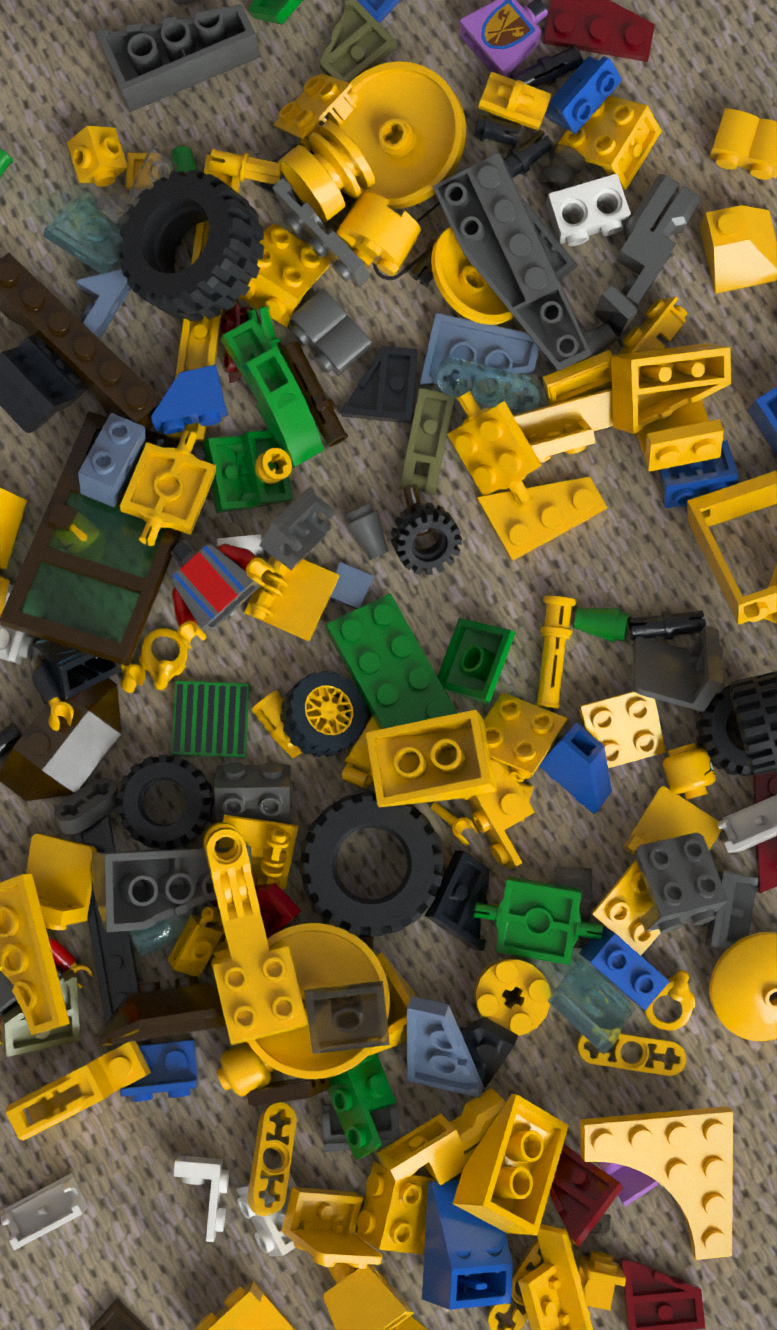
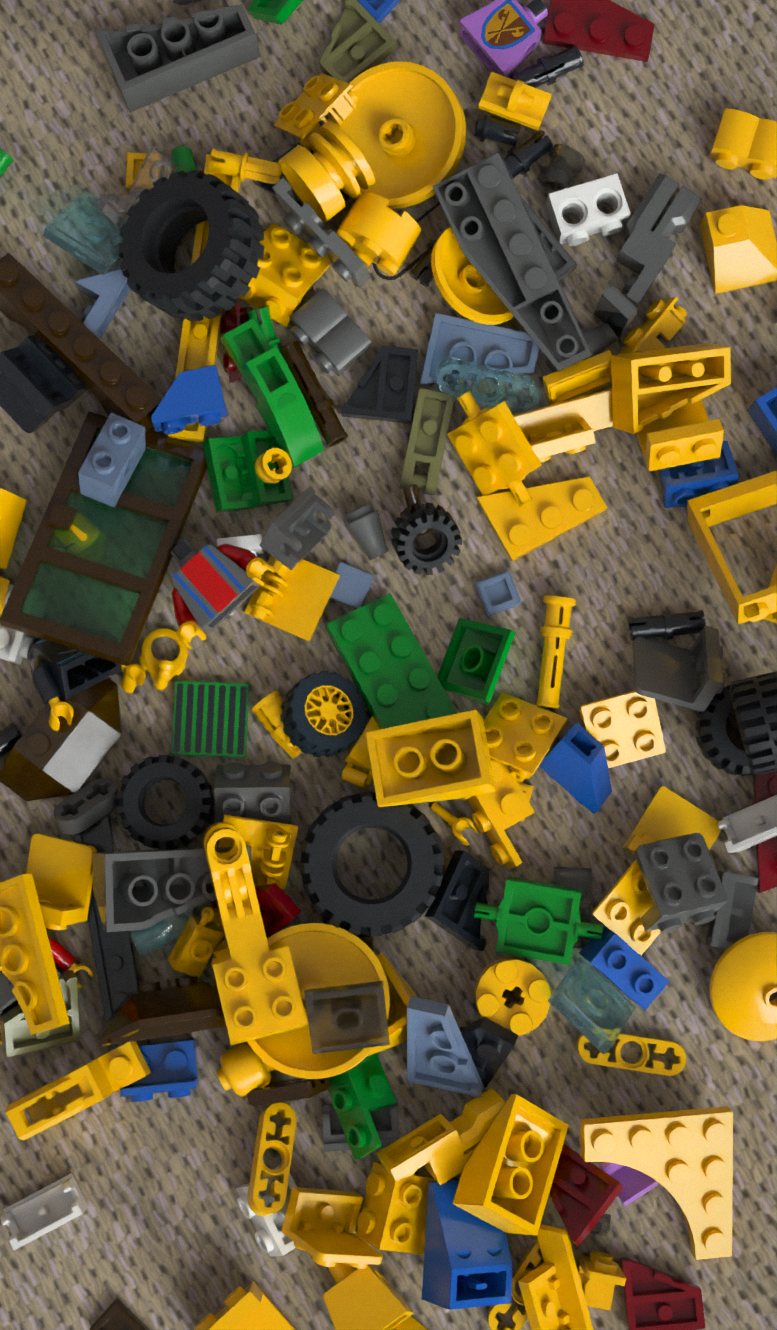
yellow brick [67,126,128,187] -> none
yellow plate [120,430,216,546] -> none
white bracket [173,1155,229,1242] -> none
blue bracket [545,56,622,134] -> none
yellow bracket [556,95,662,190] -> none
green cone [574,608,630,644] -> none
yellow piece [644,970,695,1031] -> none
yellow head [663,743,716,800] -> none
none -> sand blue tile [474,570,522,617]

